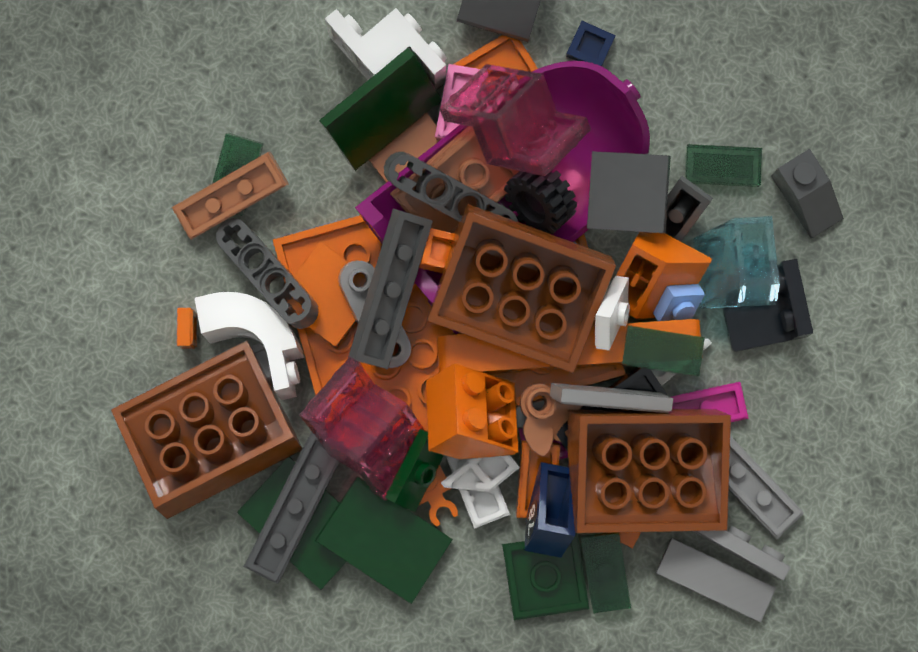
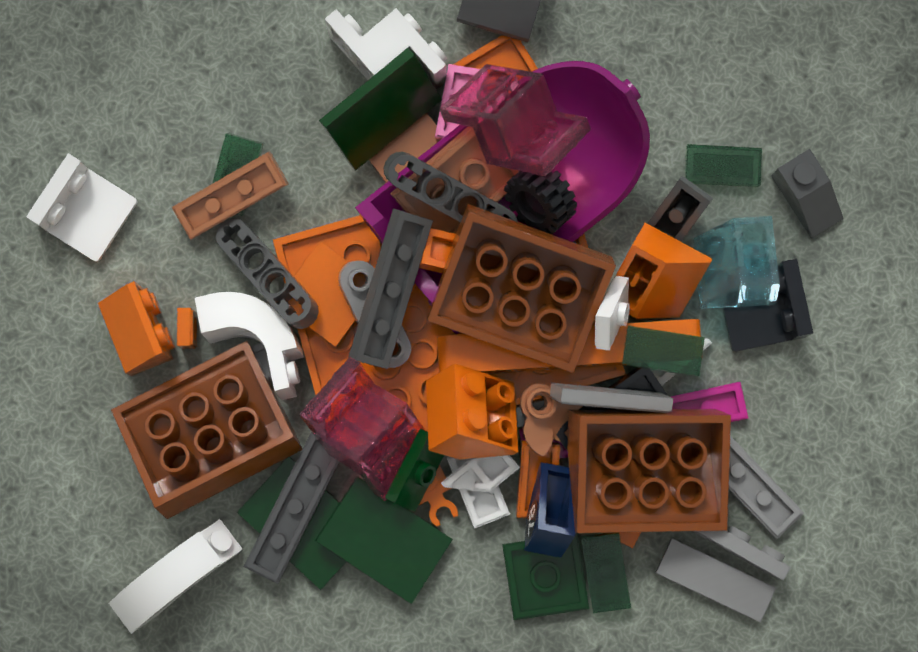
dark blue tile [566,21,616,66] -> none
dark grey tile [587,151,671,234] -> none
light blue plate [653,284,705,321] -> none
none -> white bracket [26,153,138,262]
none -> orange slope [98,281,175,376]
none -> white arch [108,519,243,634]

